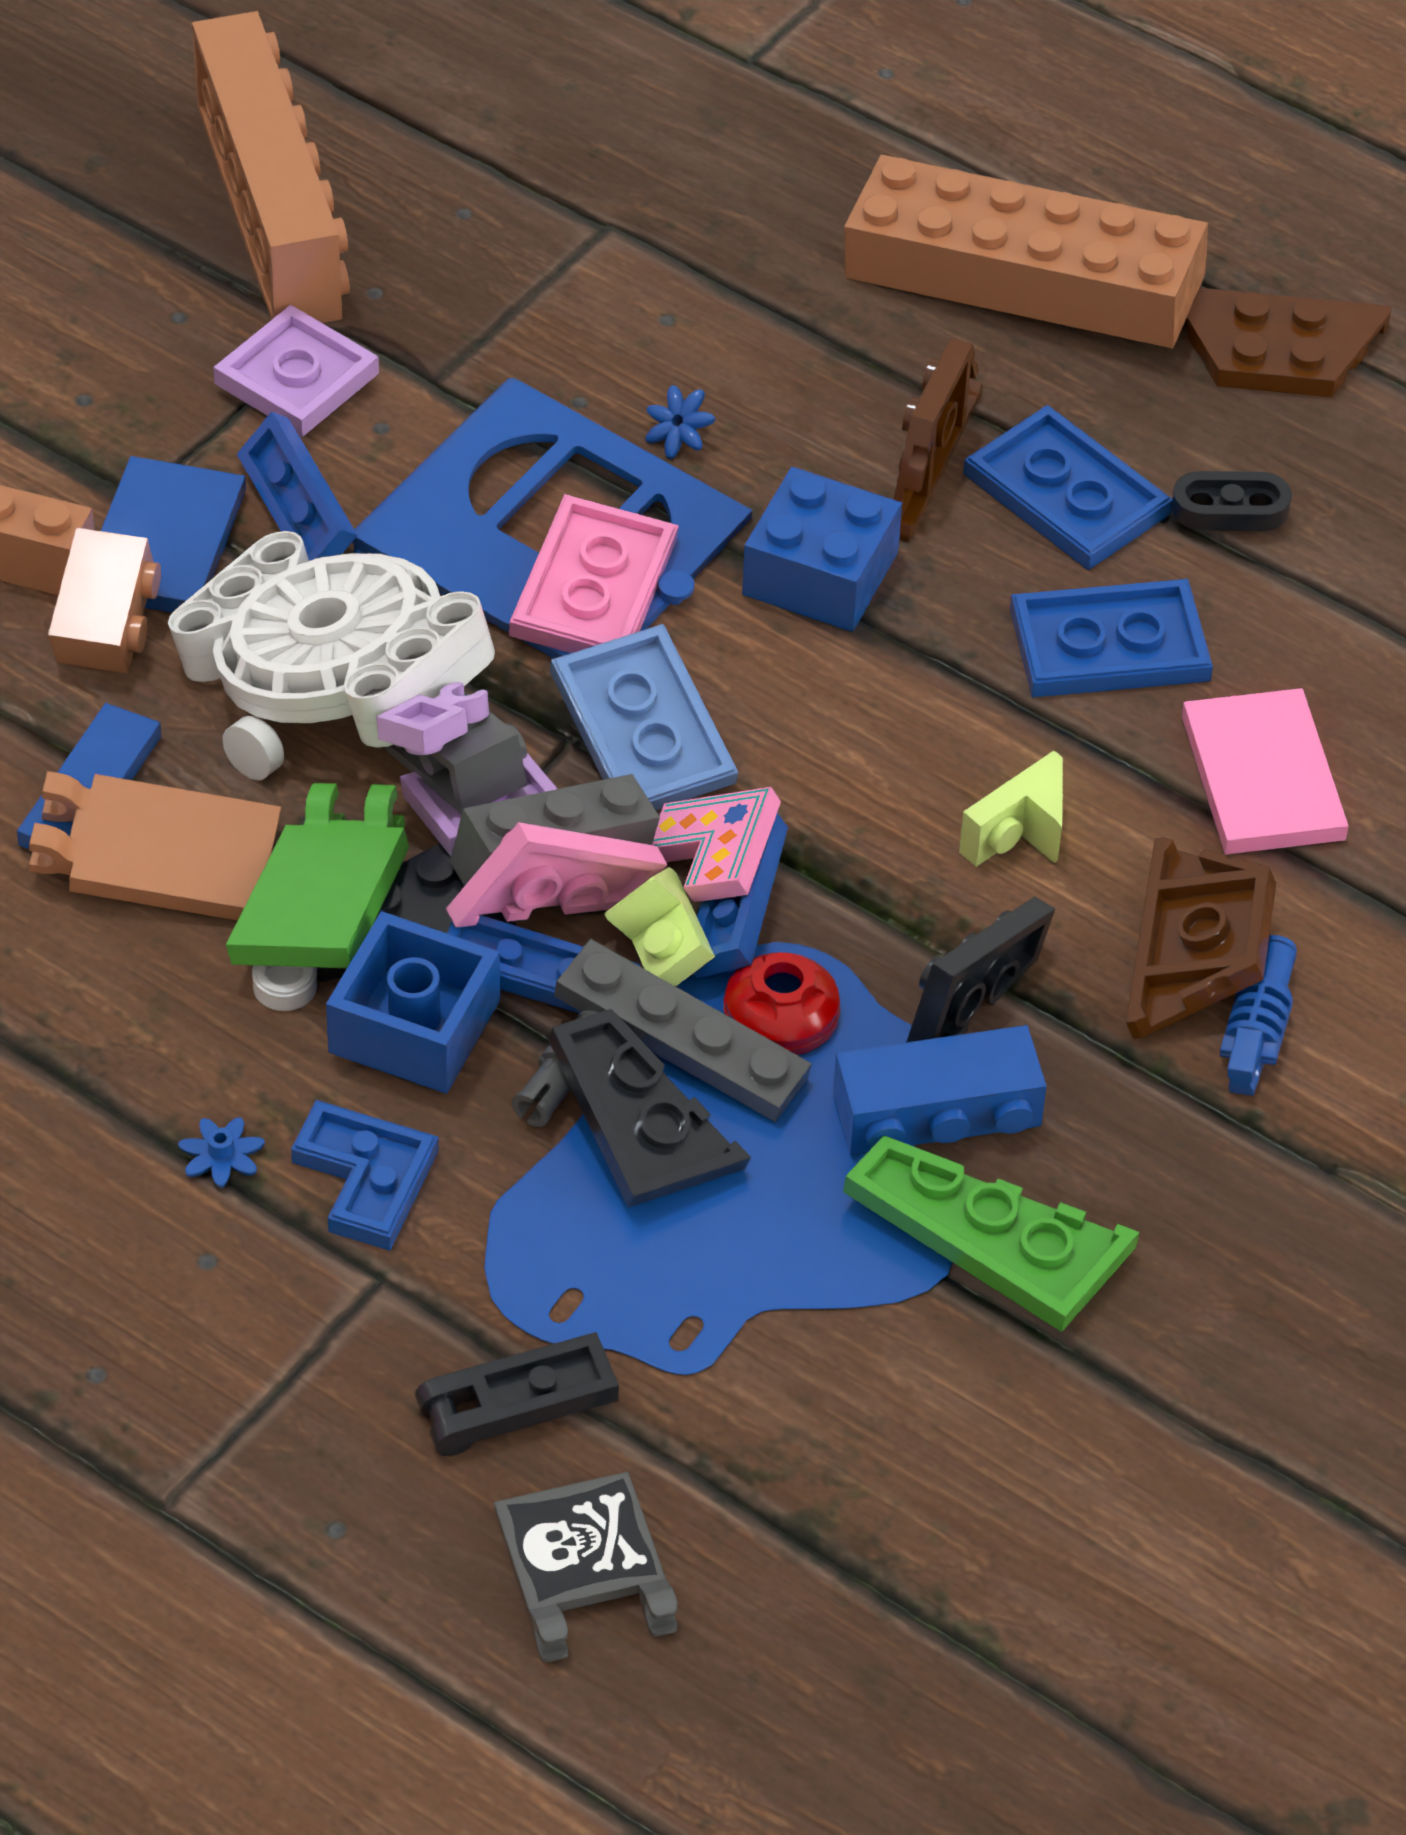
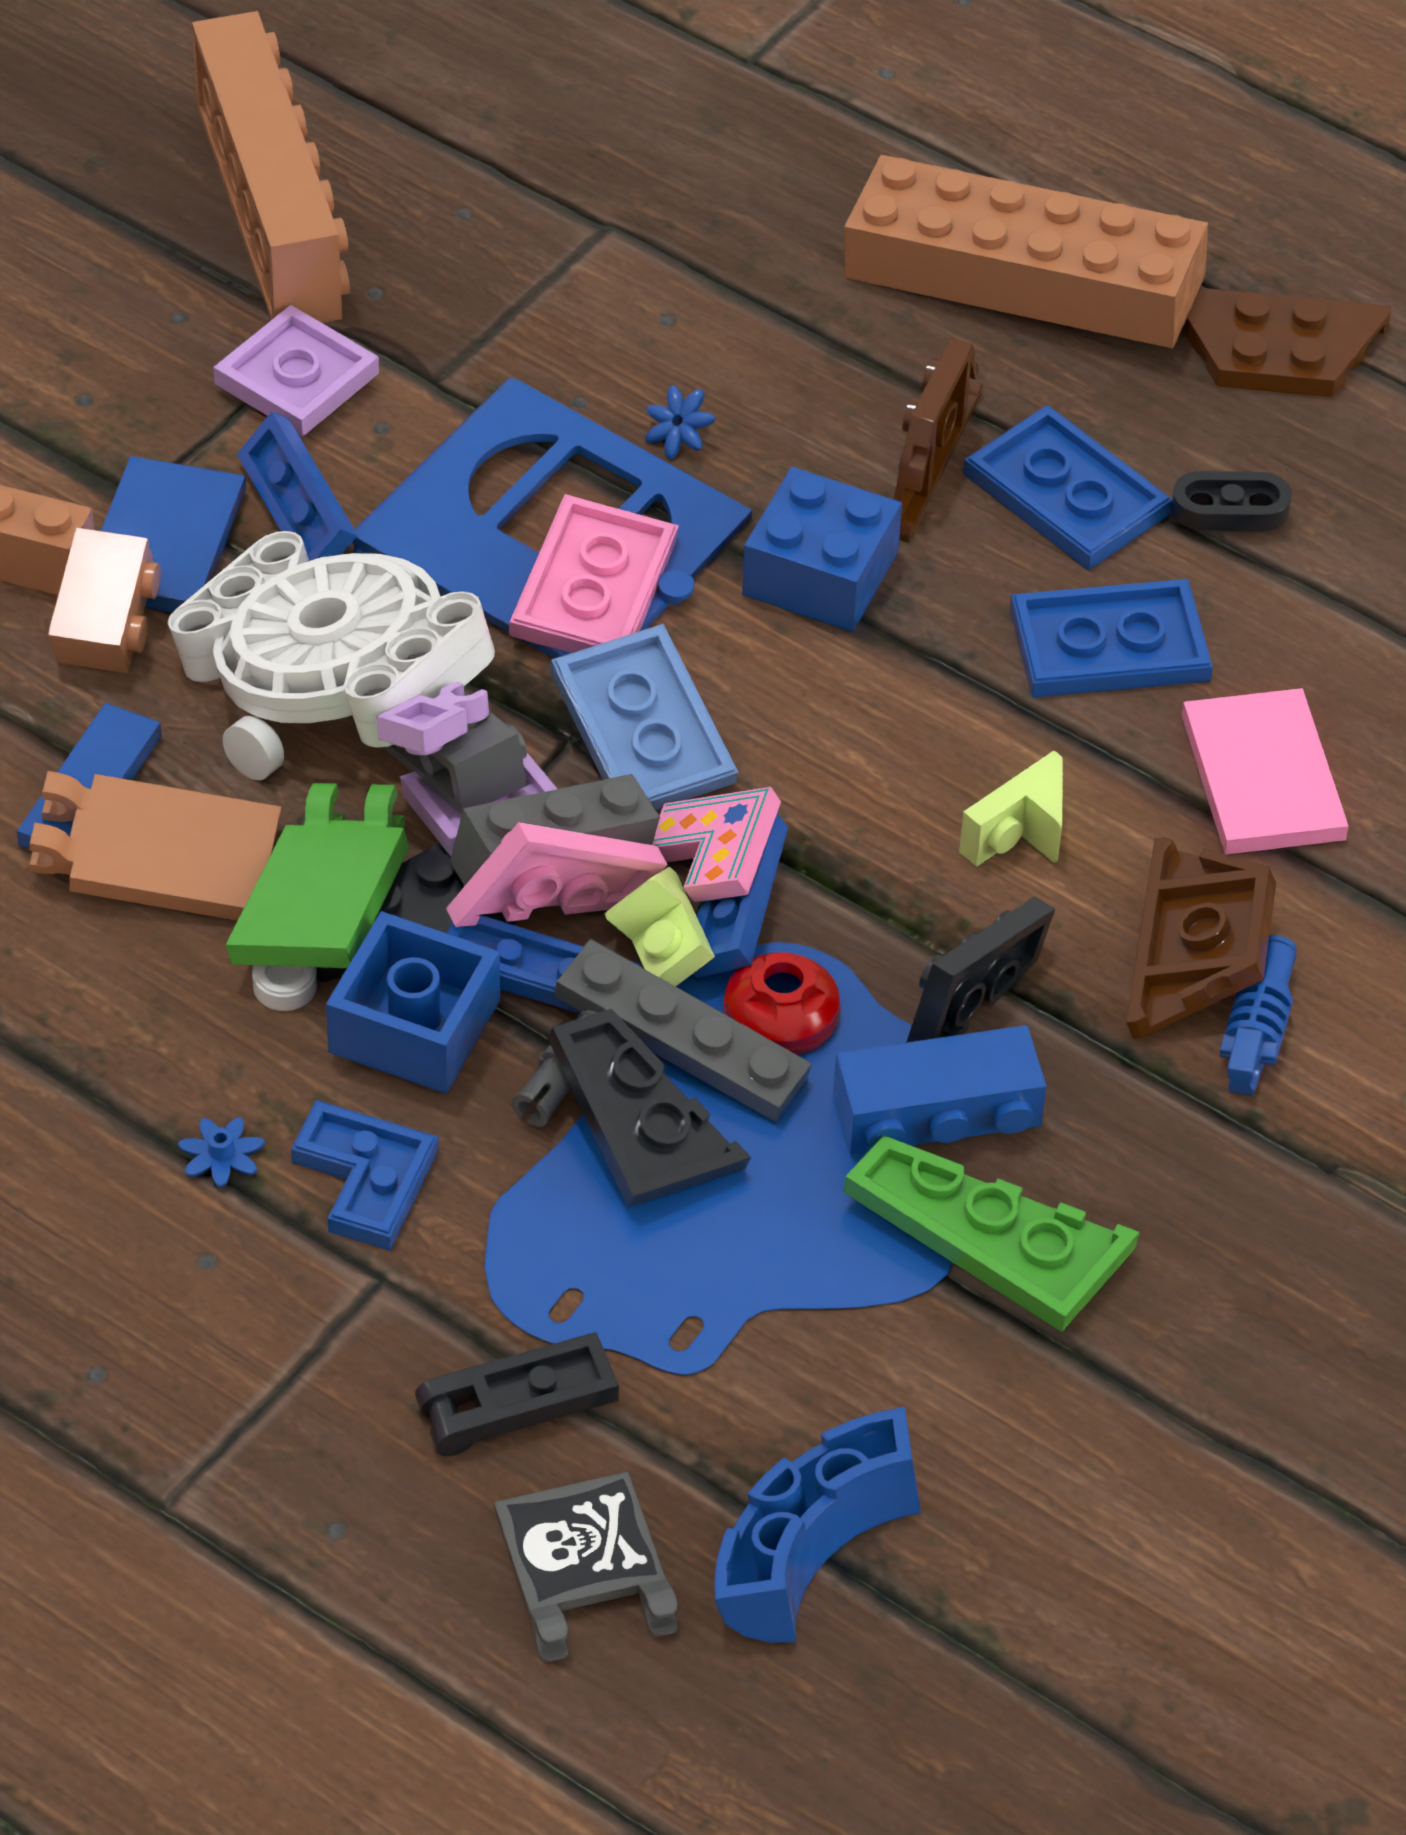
none -> blue brick [715,1407,921,1643]

